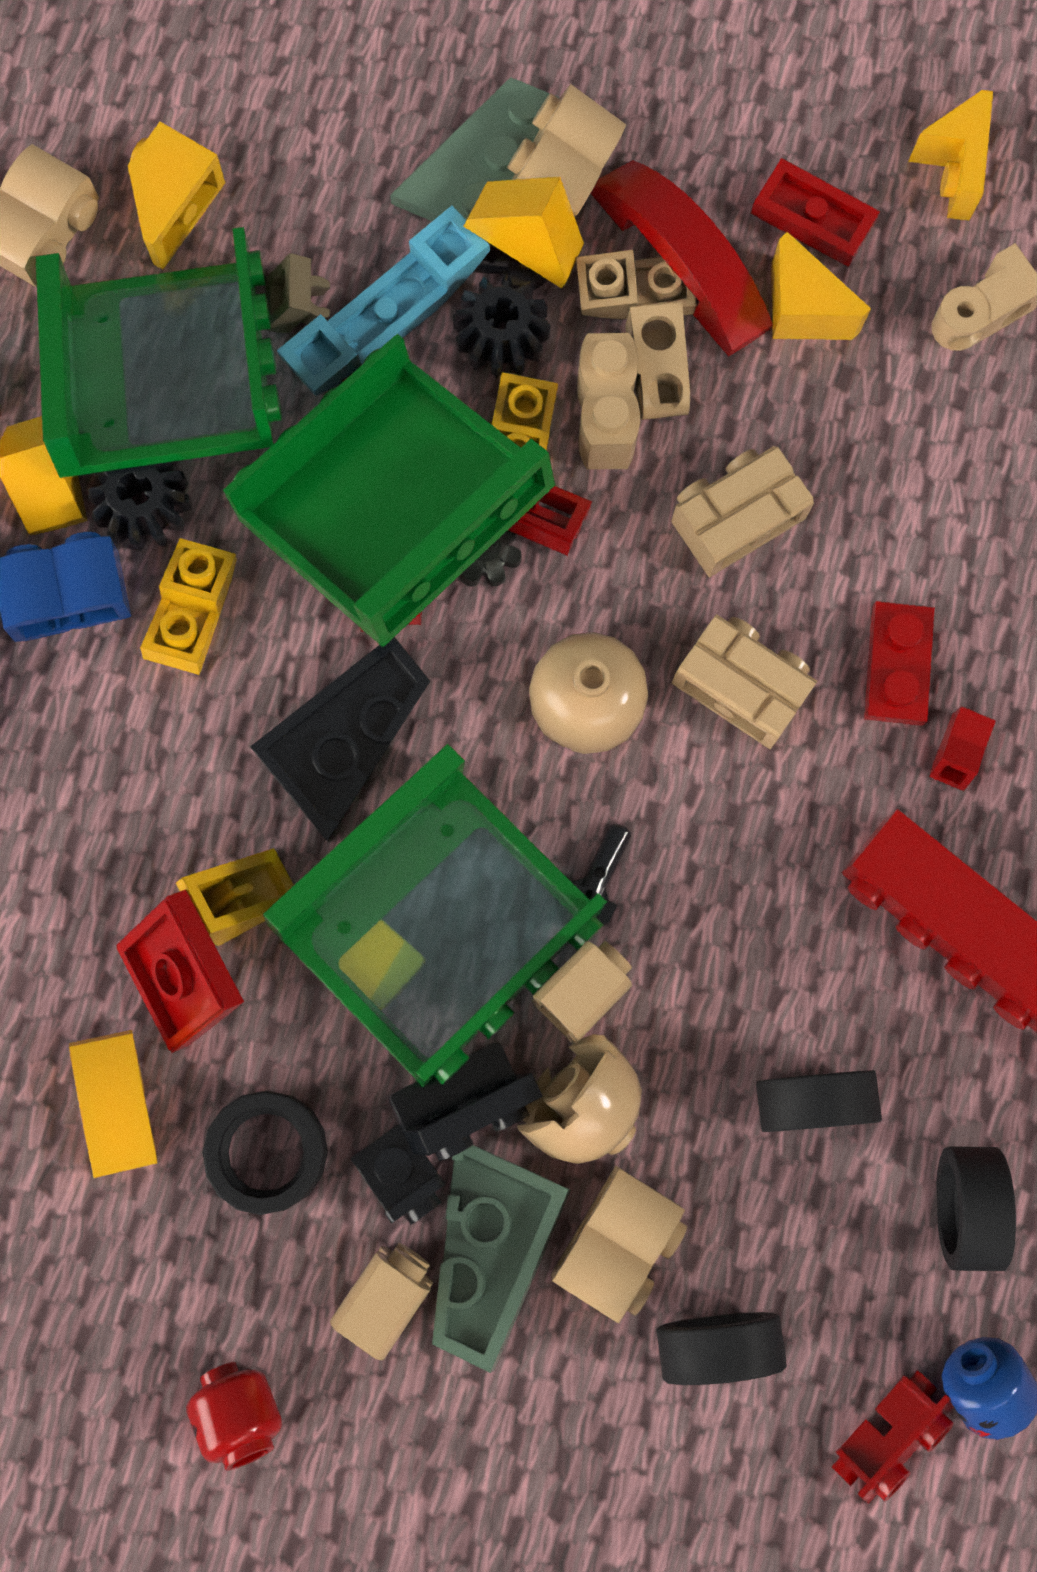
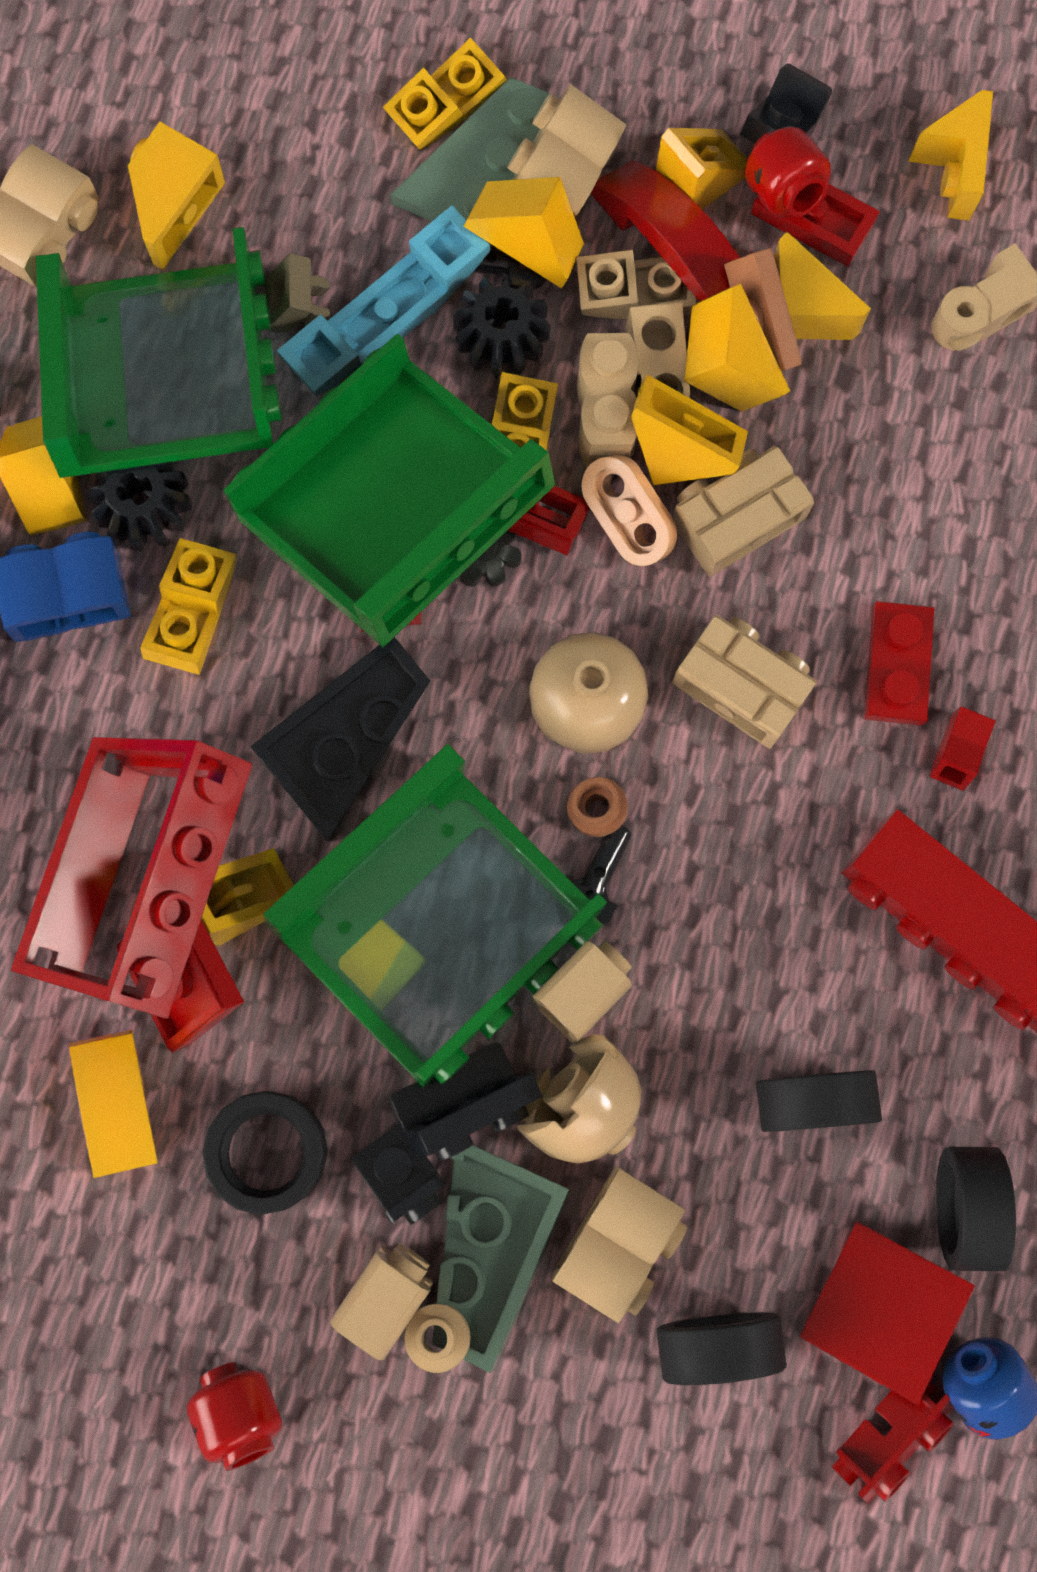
none -> red window [10,737,253,1019]
none -> yellow slope [383,37,507,151]
none -> tan plate [404,1304,471,1373]
none -> nougat plate [567,777,628,837]
none -> light nougat plate [582,455,677,566]
none -> yellow slope [631,374,748,485]
none -> yellow slope [656,128,747,209]
none -> yellow slope [684,283,790,412]
none -> nougat plate [724,248,802,371]
none -> black bracket [739,63,832,144]
none -> red head [744,127,832,218]
none -> red tile [799,1221,976,1405]

